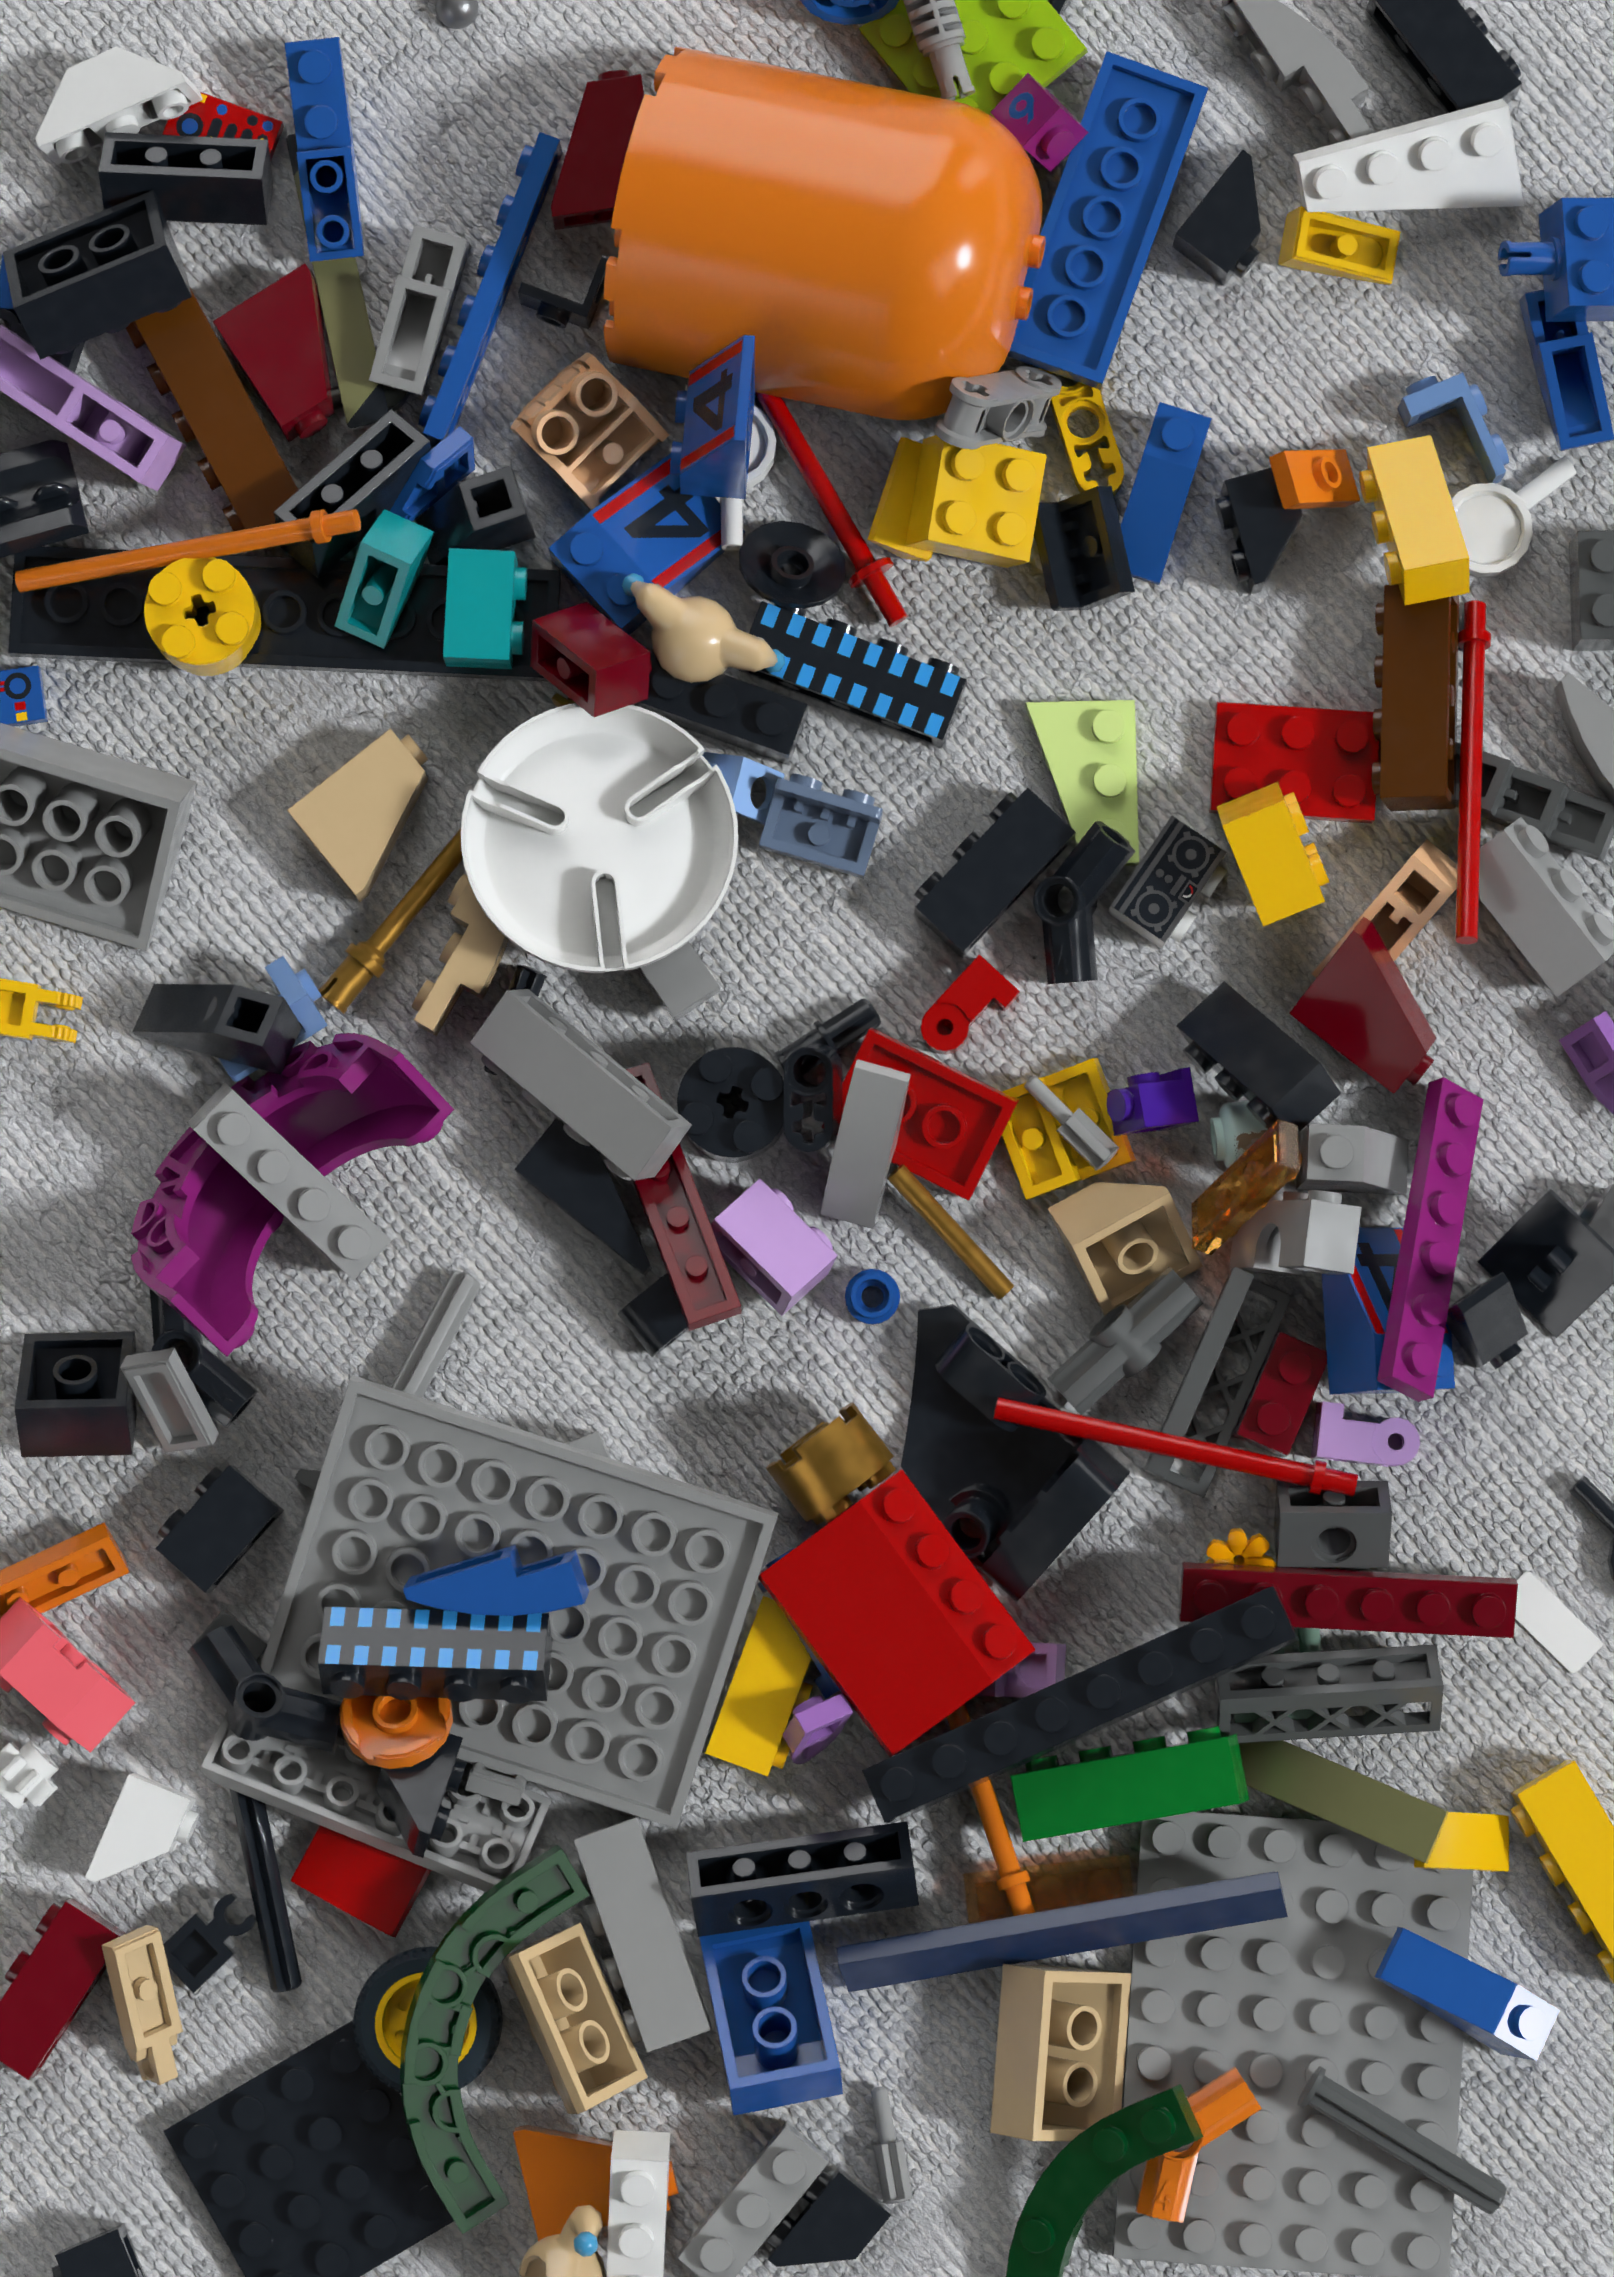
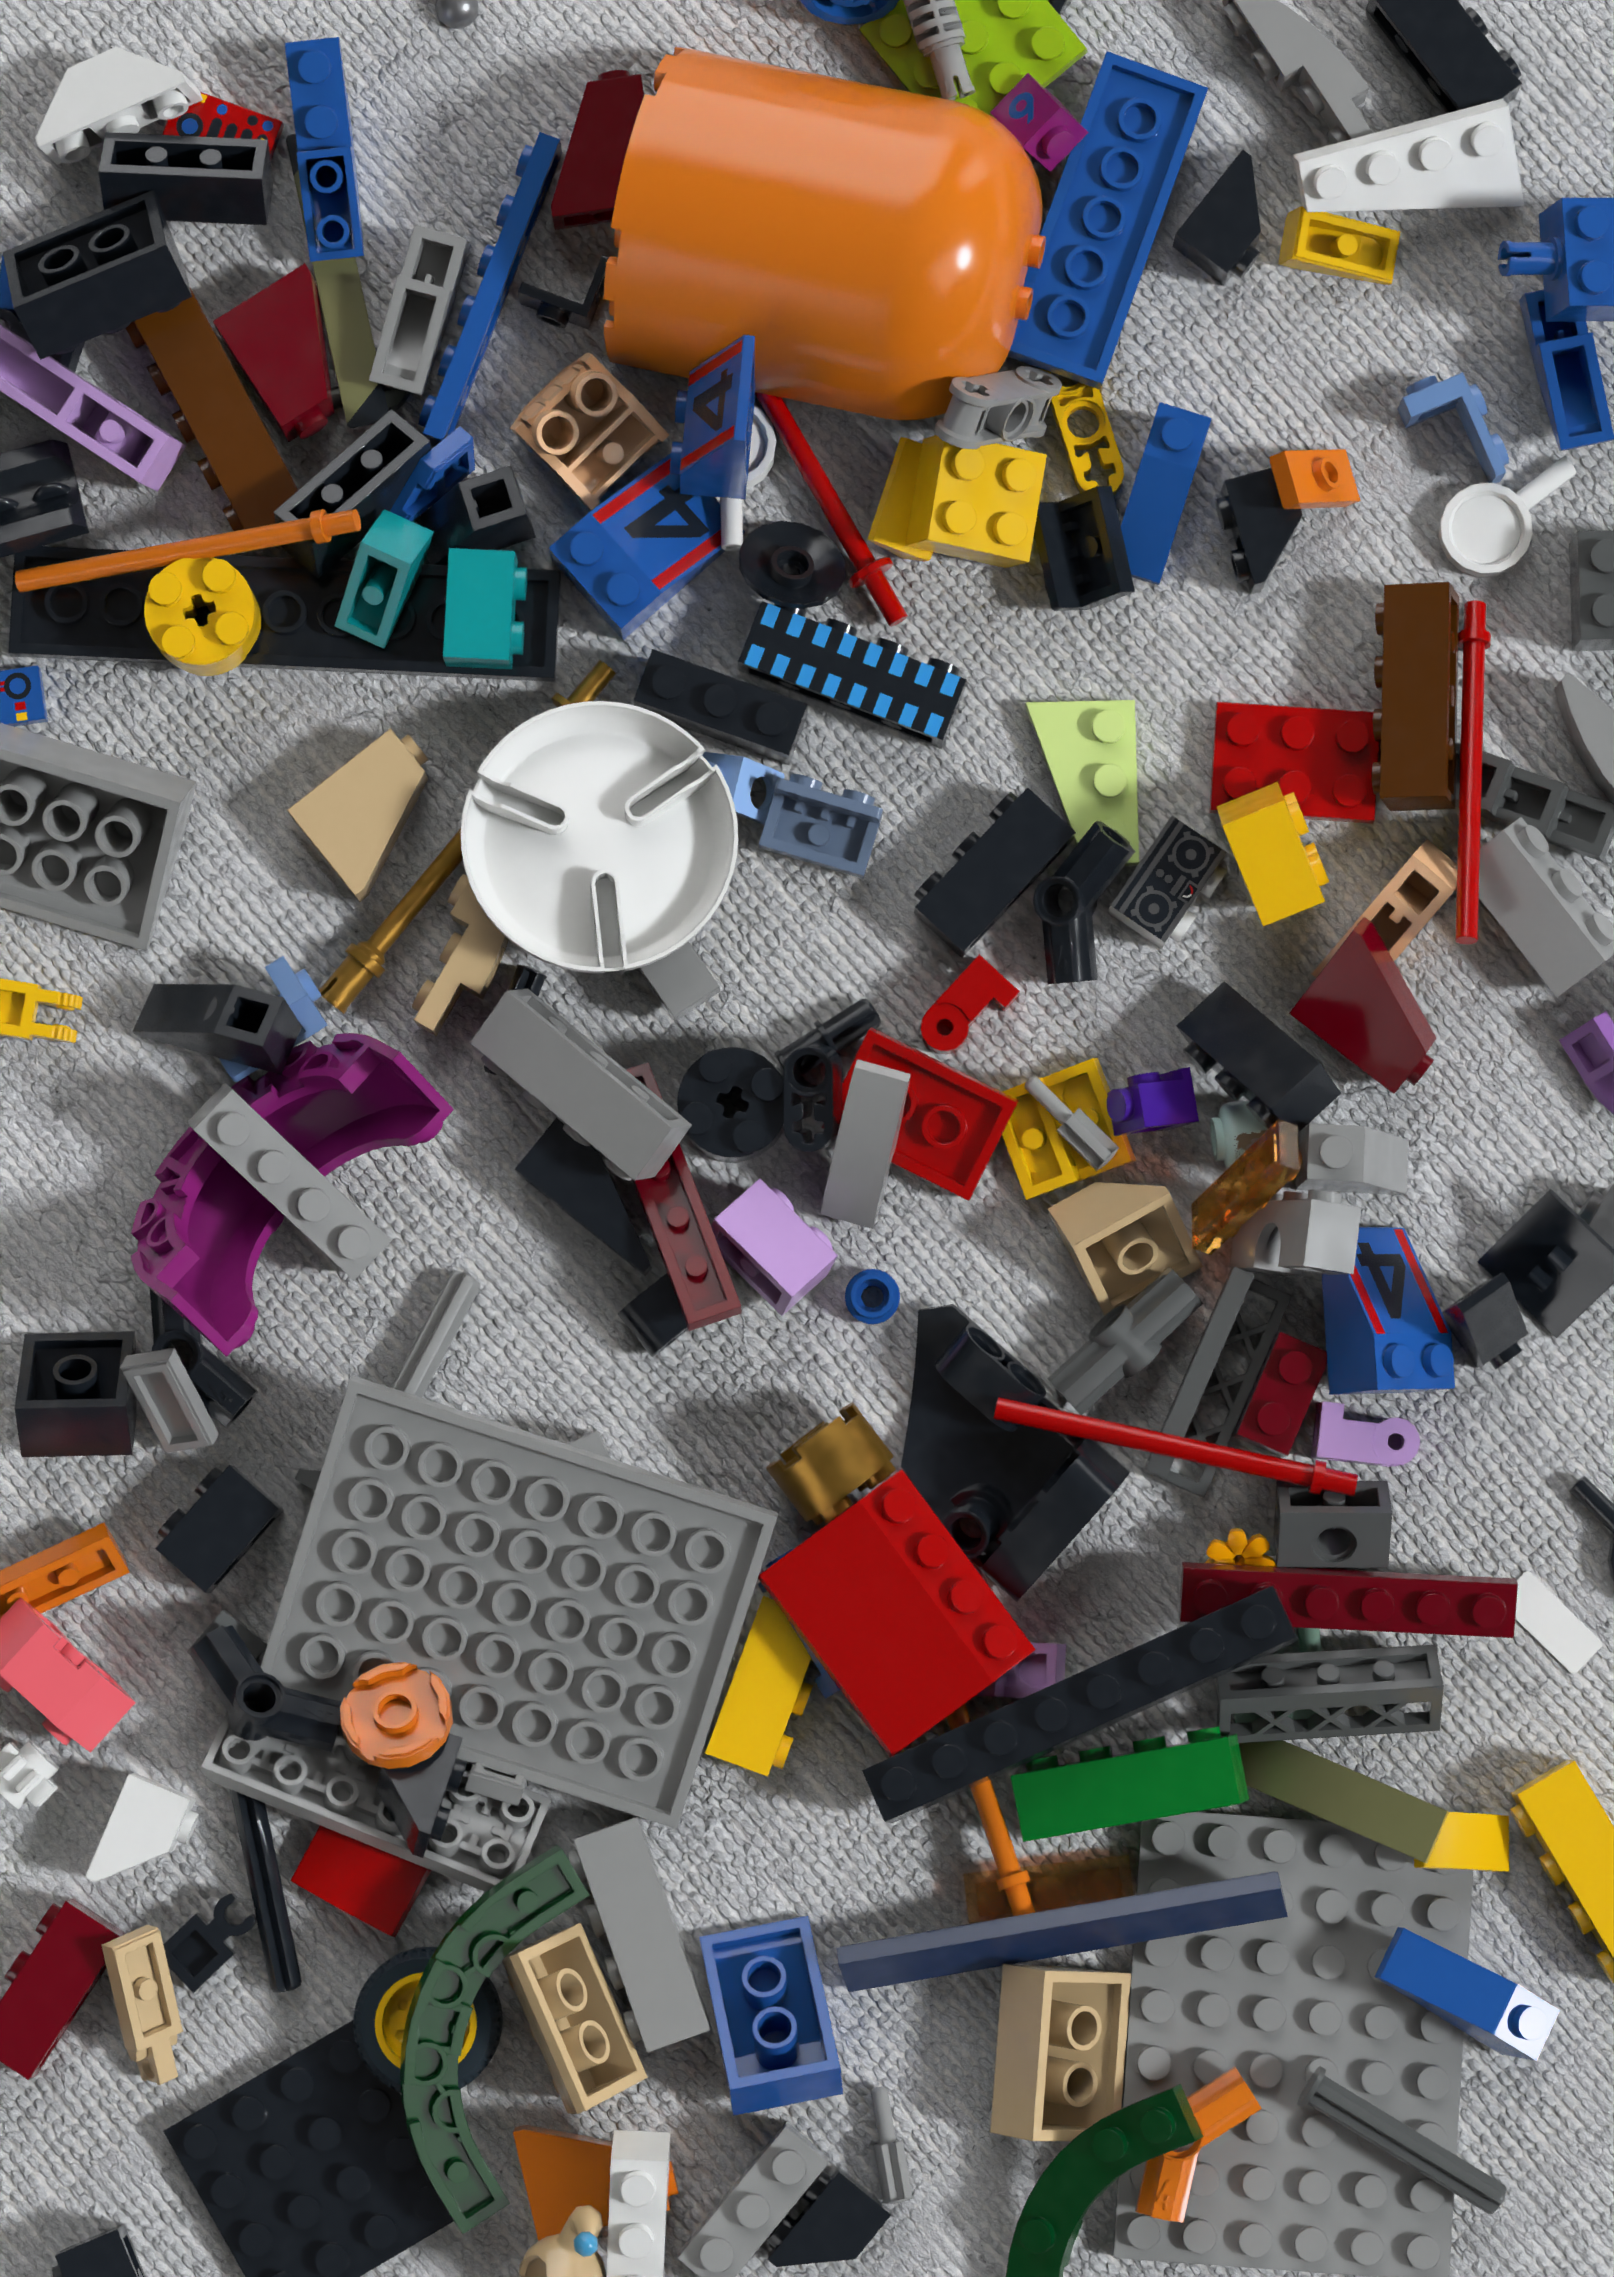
black brick [318,1607,552,1704] -> none
blue slope [403,1545,589,1616] -> none
dark red brick [530,602,652,717] -> none
tan piece [622,573,785,683] -> none
black brick [686,1821,919,1937] -> none
medium lavender plate [783,1693,853,1764] -> none
pearl gold bar [887,1164,1014,1300] -> none
yellow brick [1359,435,1470,606] -> none
magenta plate [1377,1077,1484,1402] -> none

